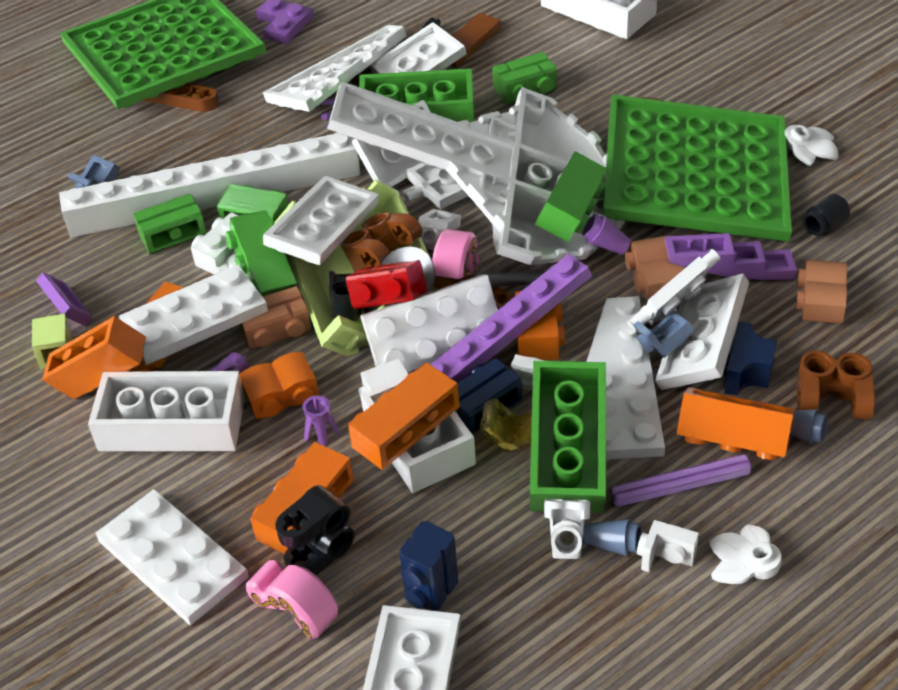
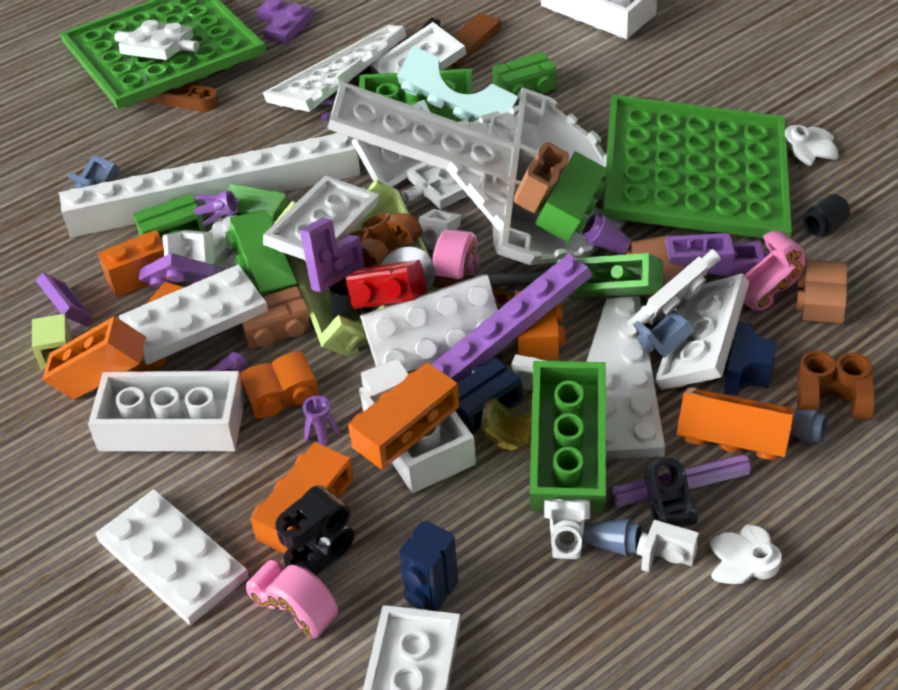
none -> orange brick [98,230,164,298]
none -> white plate [115,20,199,60]
none -> medium lavender plate [139,253,226,289]
none -> white bracket [163,230,215,264]
none -> medium lavender piece [194,190,241,227]
none -> medium lavender plate [300,217,365,292]
none -> light aqua arch [397,45,518,121]
none -> nougat brick [514,142,569,213]
none -> bright green brick [556,253,663,299]
none -> black piece [644,458,698,526]
none -> bright pink animal [744,230,805,312]

